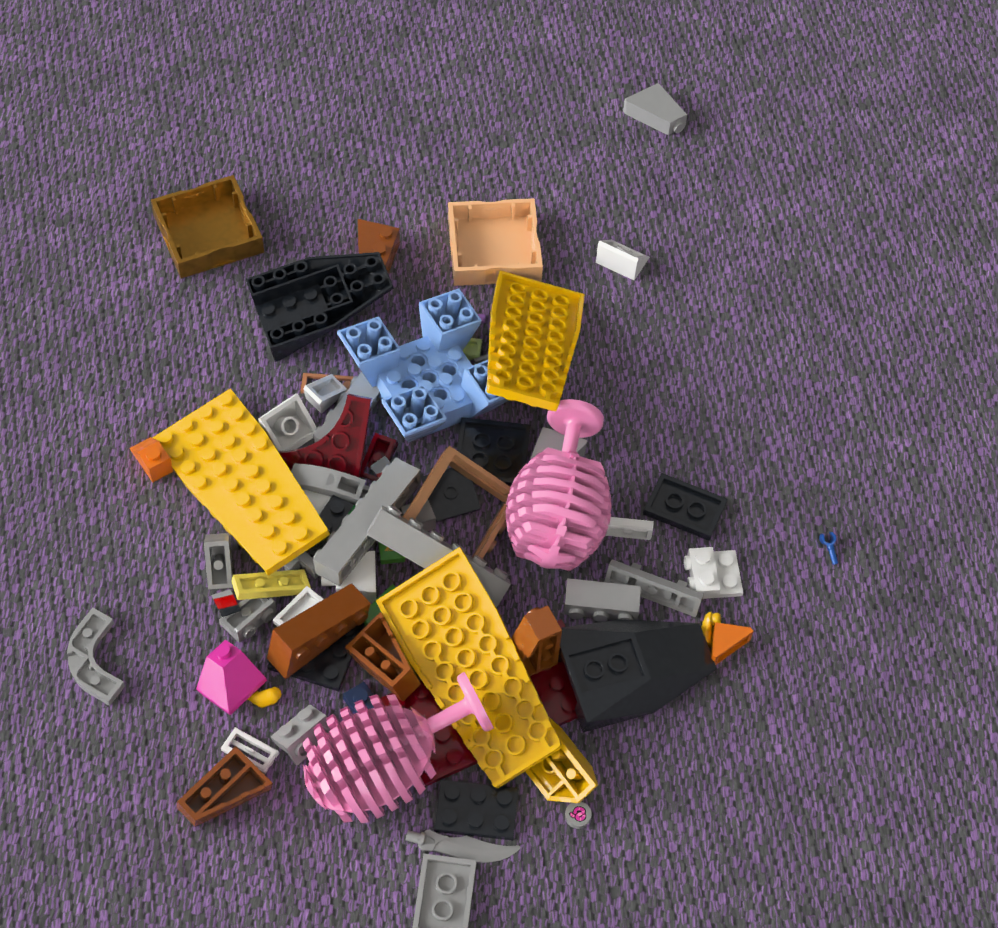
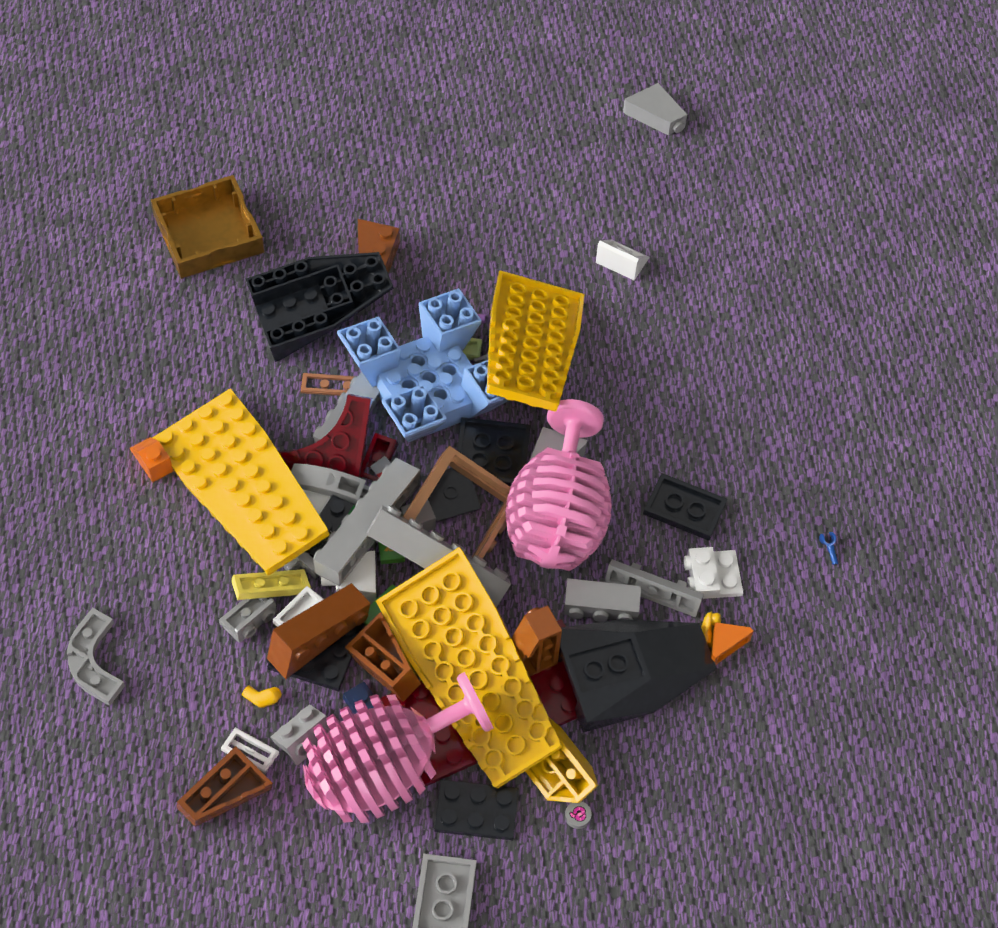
dark pink slope [196,640,267,715] -> none
light grey slope [204,533,233,590] -> none
sticker [211,589,241,617] -> none
white slope [258,394,317,451] -> none
white slope [303,374,348,414] -> none
light grey sword [405,830,521,863] -> none
light nougat tile [448,198,543,286] -> none
white tile [605,517,654,540] -> none

